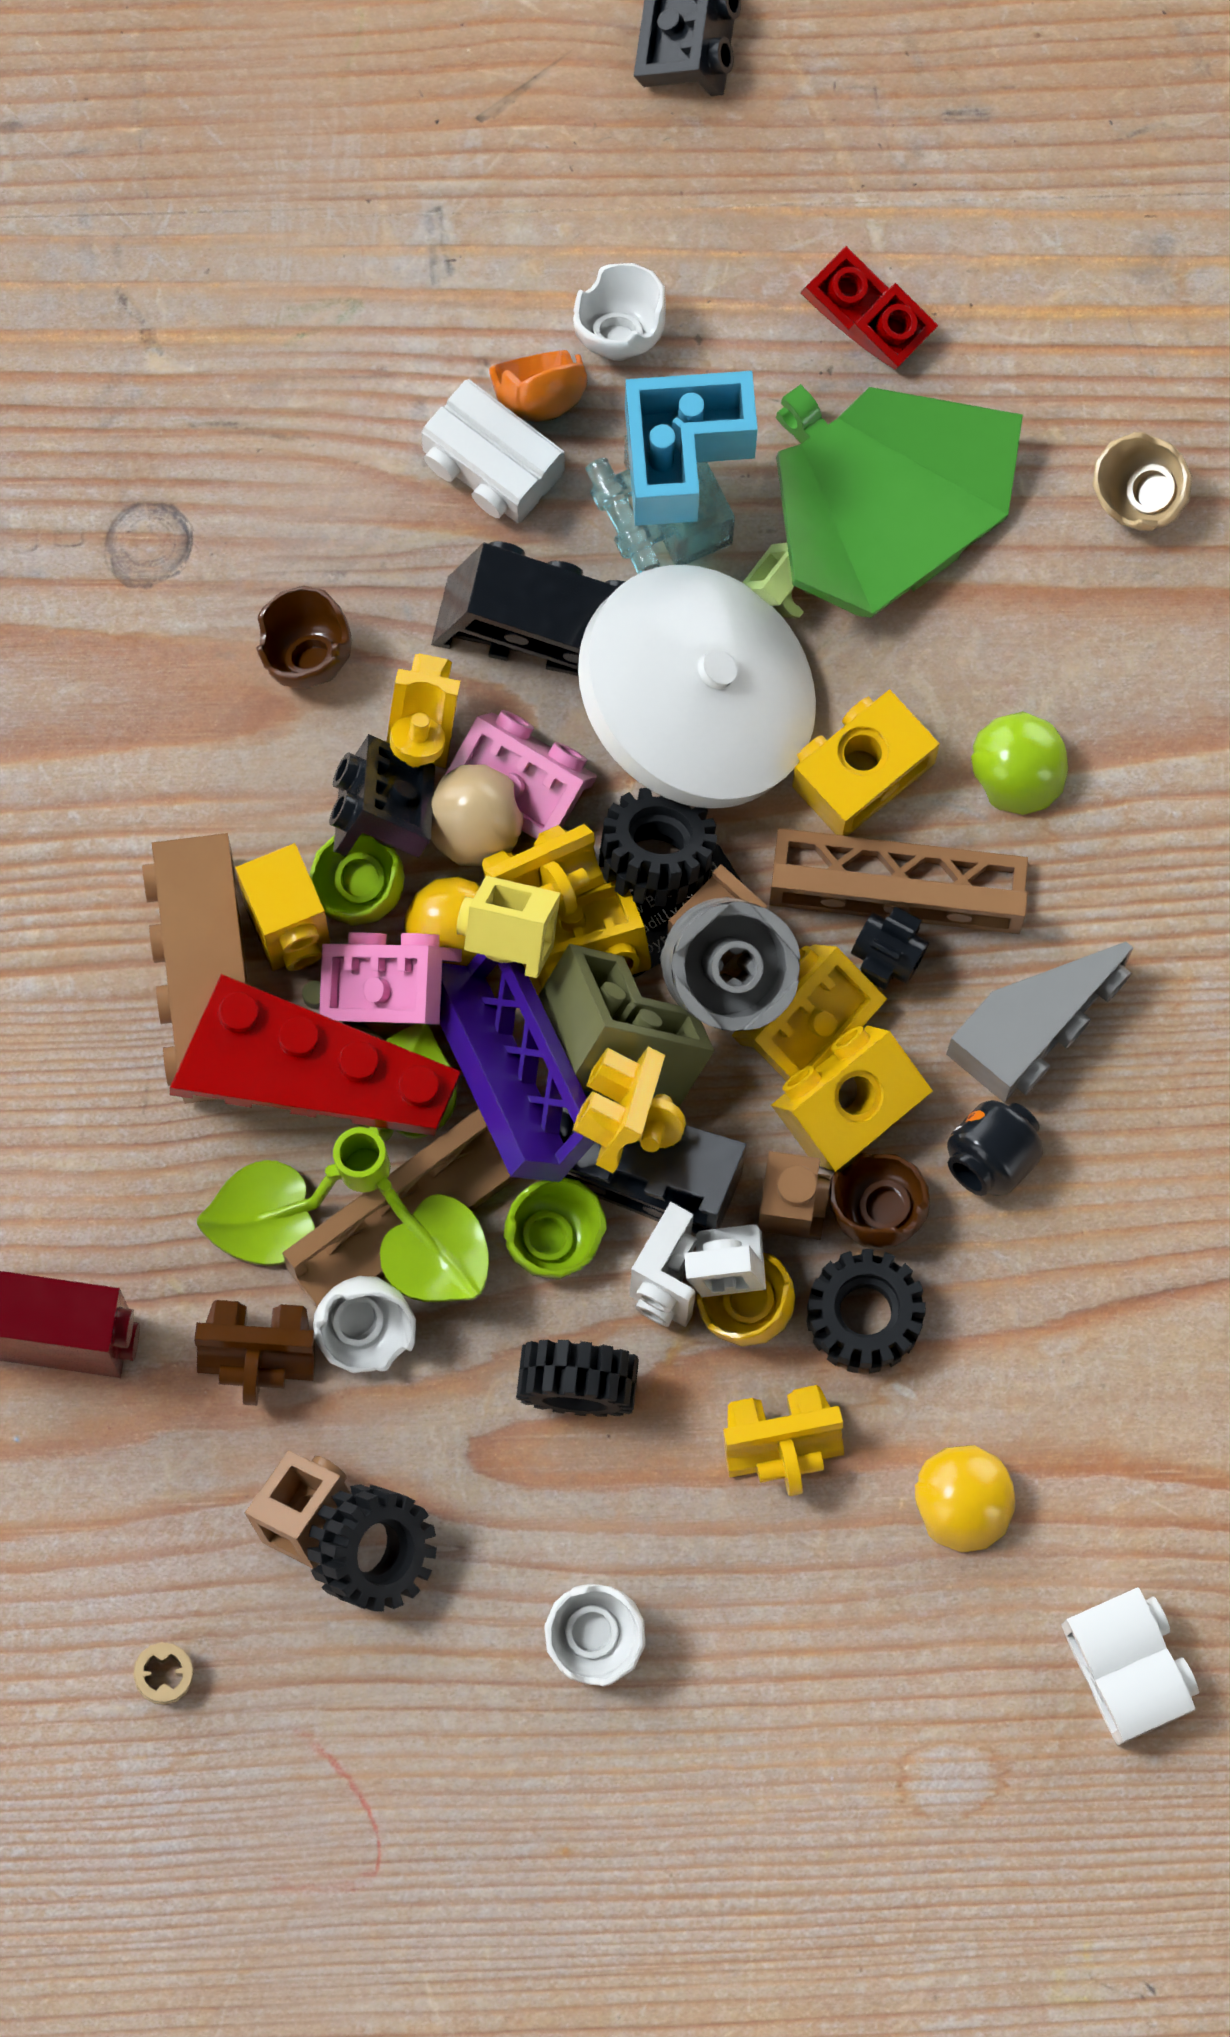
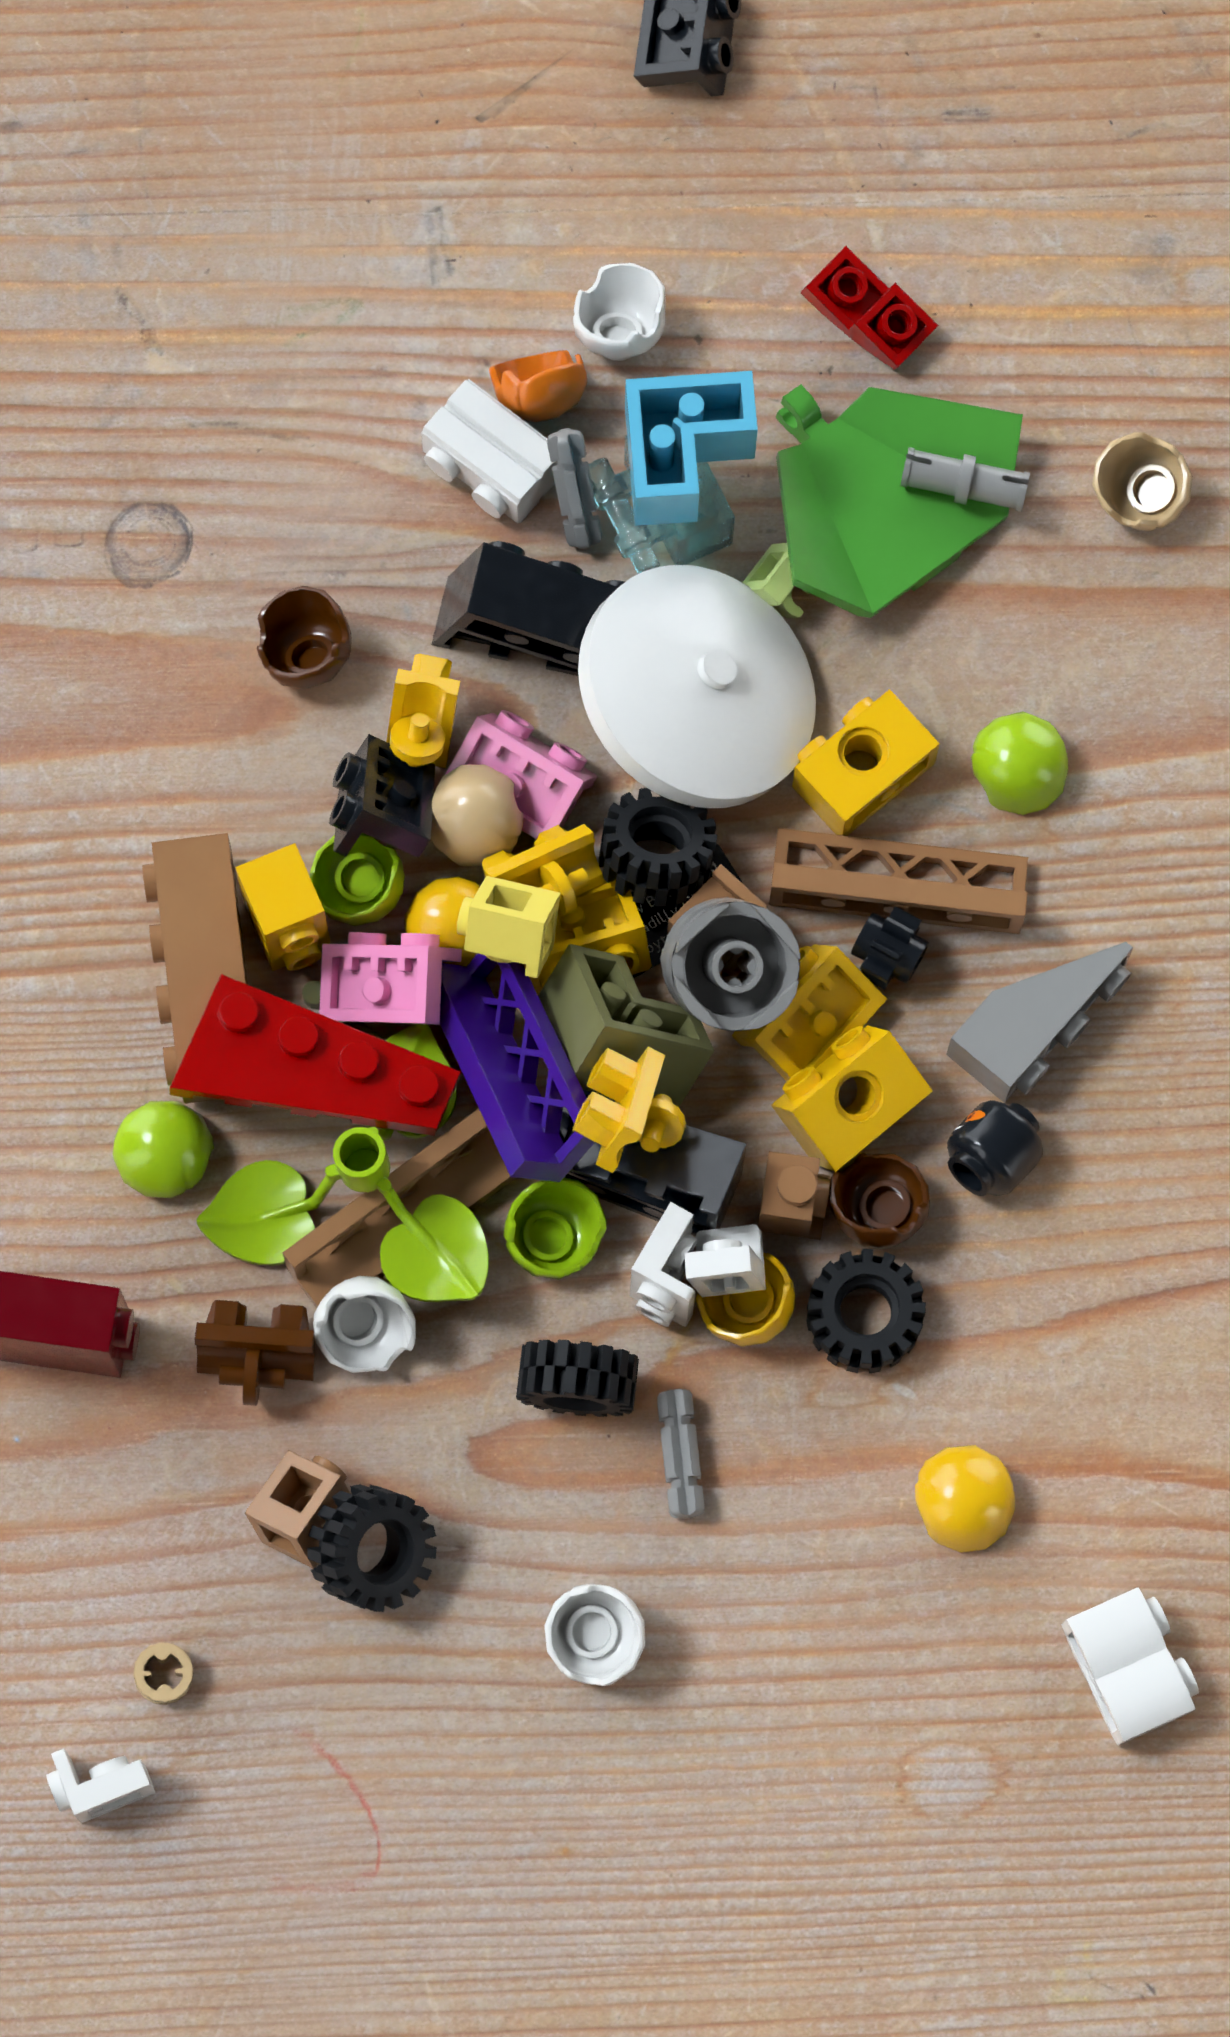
yellow hips [723,1385,844,1496] -> none
none -> white bracket [46,1748,156,1823]
none -> lime hair [113,1101,214,1198]
none -> light grey axle [547,428,603,549]
none -> light grey axle [657,1389,705,1518]
none -> light grey pin [900,447,1030,512]

